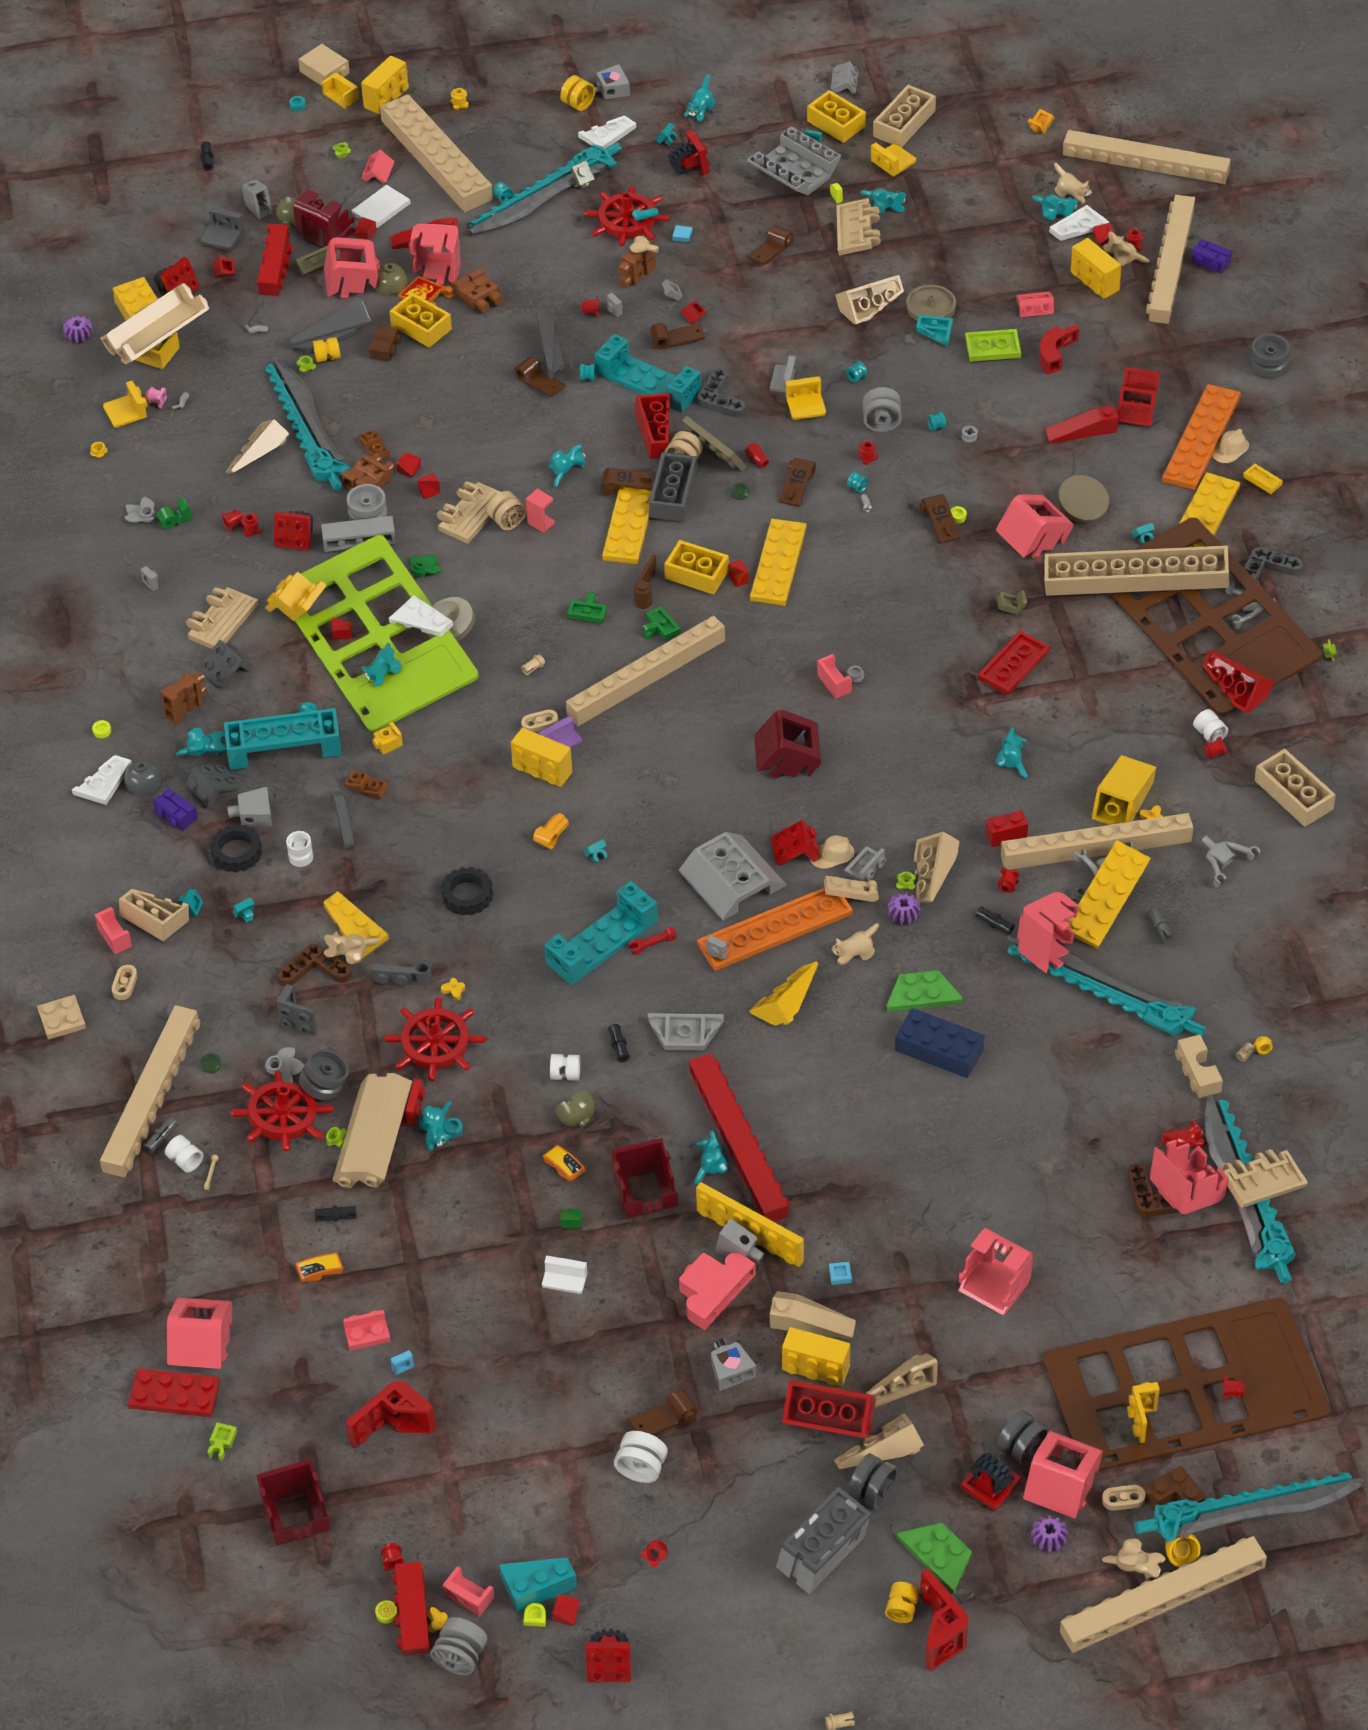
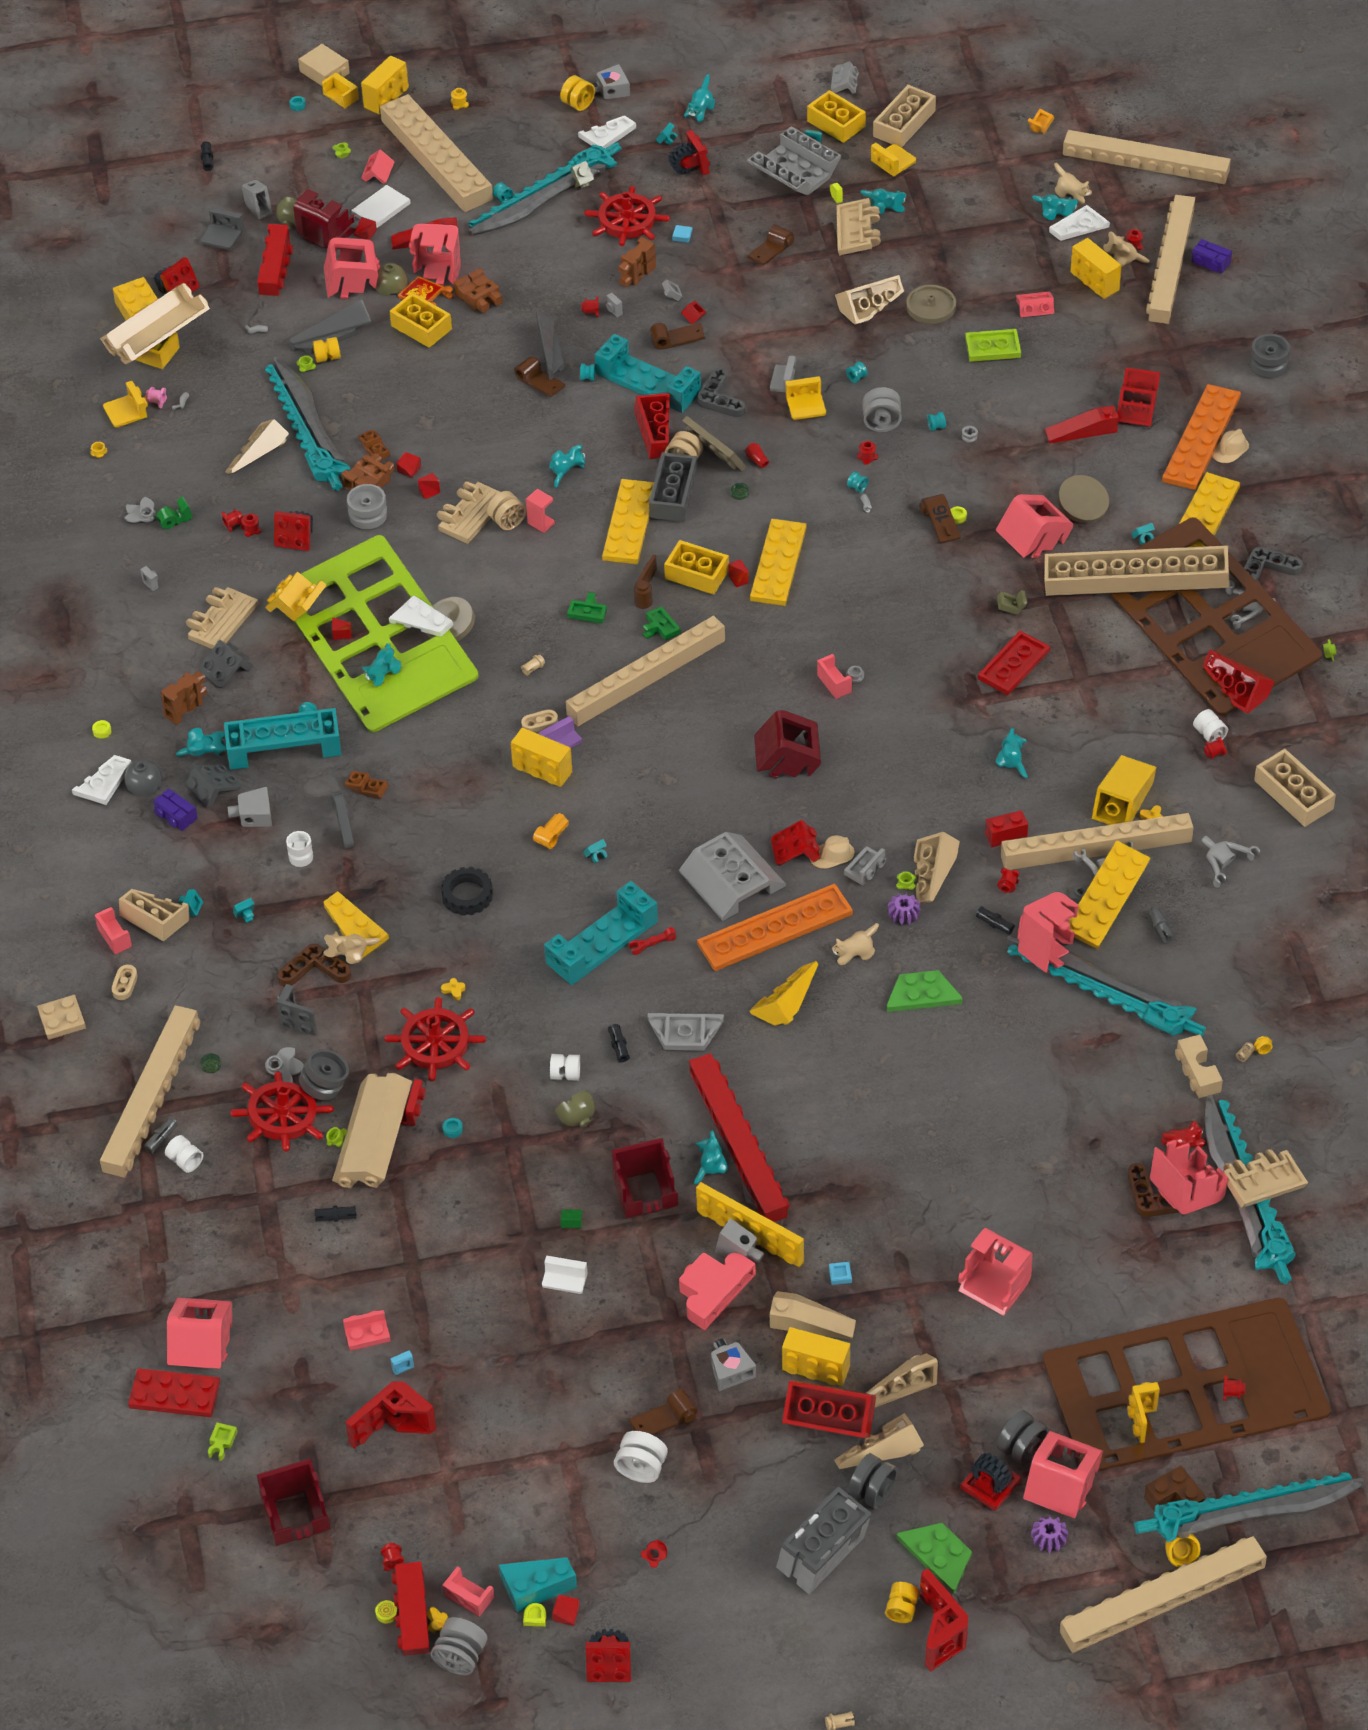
medium lavender gear [63,315,93,344] -> none
tan hinge [204,1154,219,1190] -> none
black tyre [210,824,262,872] -> none
red slope [213,257,235,277] -> none
olive plate [295,246,340,276] -> none
slope [295,1253,344,1282] -> none
light grey brick [321,516,396,552] -> none
reddish brown brick [369,326,401,361] -> none
yellow brick [372,722,403,755] -> none
dark grey plate [372,959,432,985] -> none
green plate [409,554,442,578] -> none
teal animal [419,1101,452,1151] -> none
slope [542,1145,586,1182] -> none
reddish brown door [600,468,656,495] -> none
tan rock [630,236,659,253] -> none
teal arm [632,208,658,221] -> none
light grey plate [706,935,728,960] -> none
reddish brown door [779,457,816,507] -> none
tan plate [824,876,879,902] -> none
dark blue brick [895,1008,985,1078] -> none
teal wing [916,315,953,346] -> none
red arch [1039,325,1079,375] -> none
red slope [1093,223,1115,246] -> none
tan plate [1102,1485,1146,1511] -> none
tan animal [1102,1538,1165,1581] -> none
yellow plate [1243,464,1283,494] -> none

